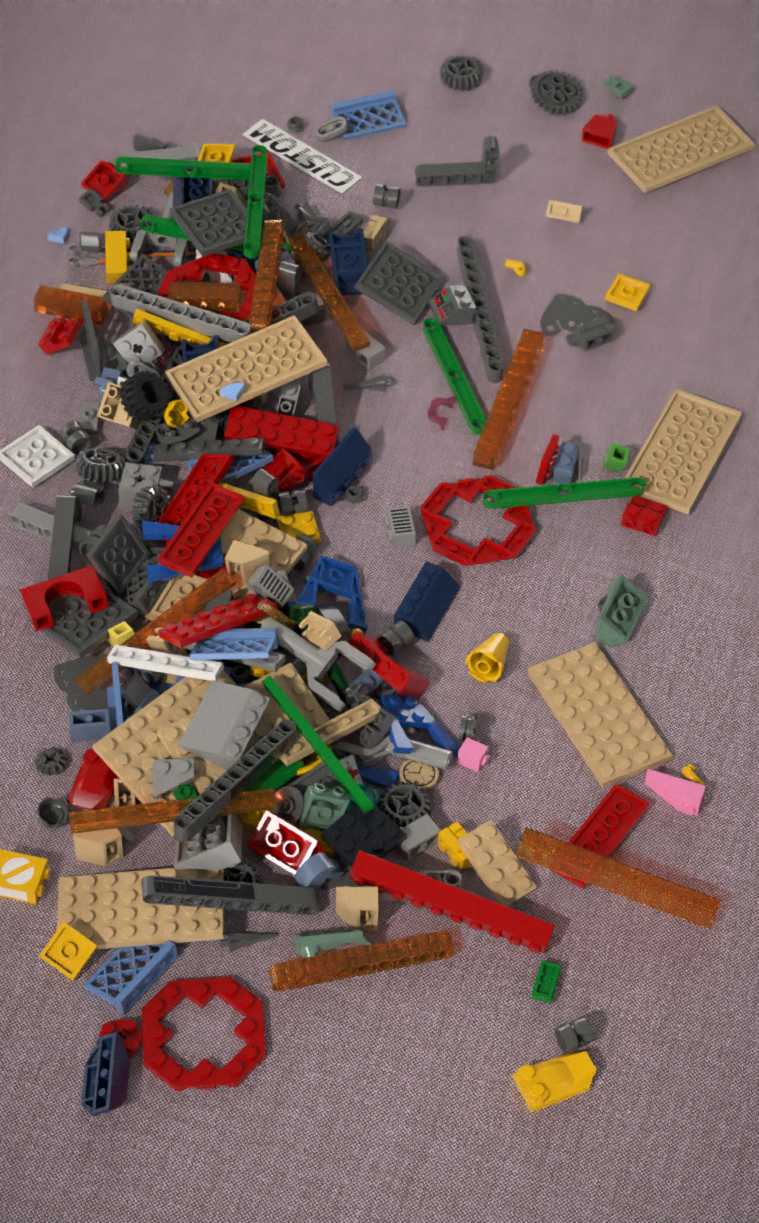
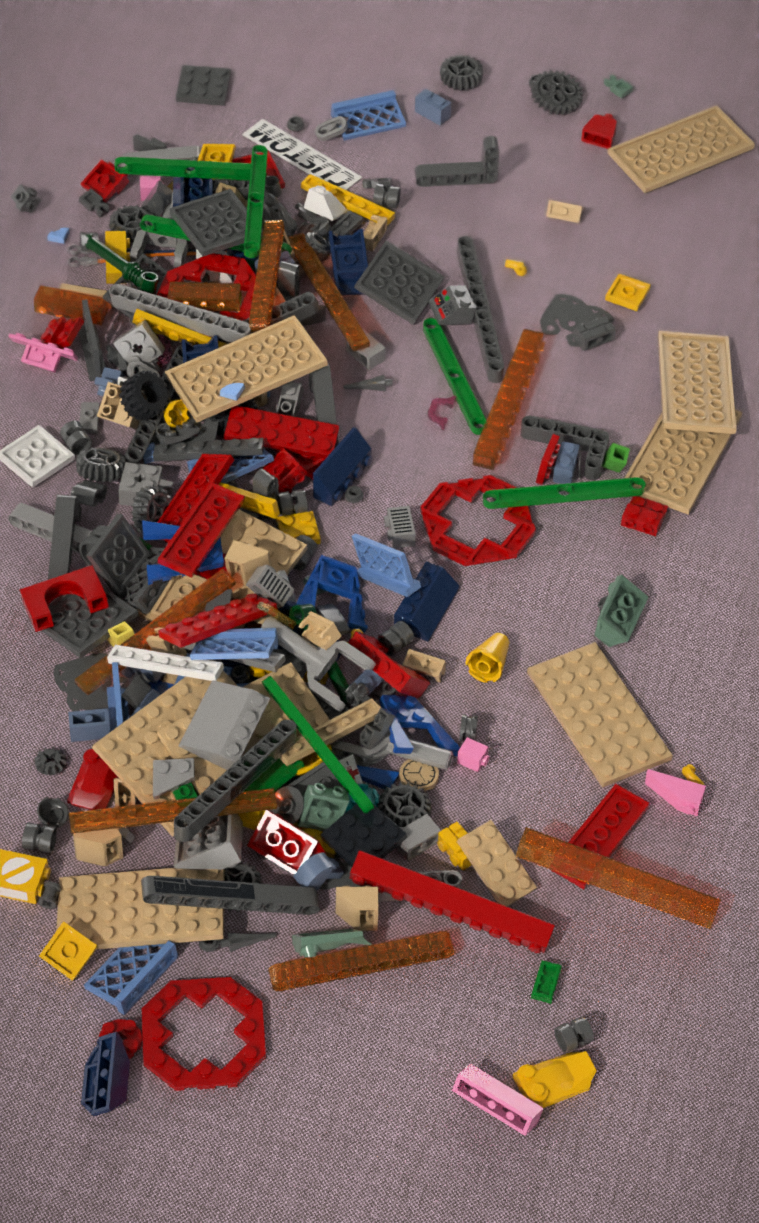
none -> bright pink bracket [8,333,78,373]
none -> dark grey brick [11,184,41,214]
none -> dark grey wheel [22,822,57,853]
none -> dark grey bush [38,881,62,909]
none -> dark green piece [85,233,158,295]
none -> bright pink brick [140,176,164,201]
none -> dark grey slope [141,180,172,216]
none -> dark grey plate [176,65,231,106]
none -> dark grey plate [199,939,220,952]
none -> yellow plate [301,174,395,226]
none -> white slope [304,186,348,221]
none -> medium blue fence [352,533,421,597]
none -> dark grey plate [362,177,392,188]
none -> tan hinge [402,649,446,682]
none -> sand blue brick [415,88,451,126]
none -> bright pink brick [452,1064,544,1136]
none -> dark grey beam [521,415,609,481]
none -> tan plate [658,331,737,434]

